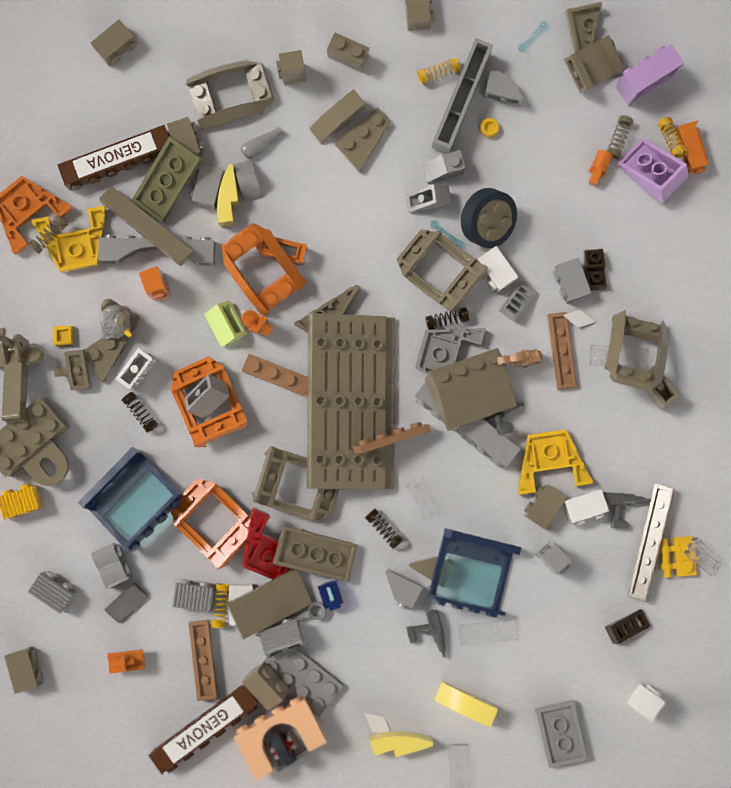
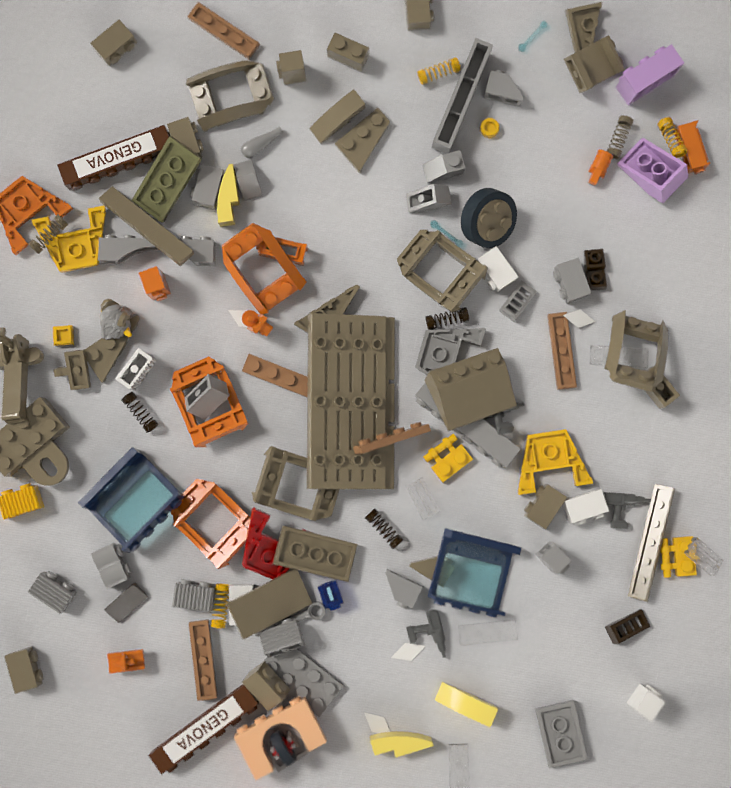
yellowish green brick [204,300,247,348] -> none
medium nougat animal [497,349,543,368] -> none
none -> medium nougat tile [187,2,260,60]
none -> white sticker [391,643,425,661]
none -> yellow plate [423,434,473,483]

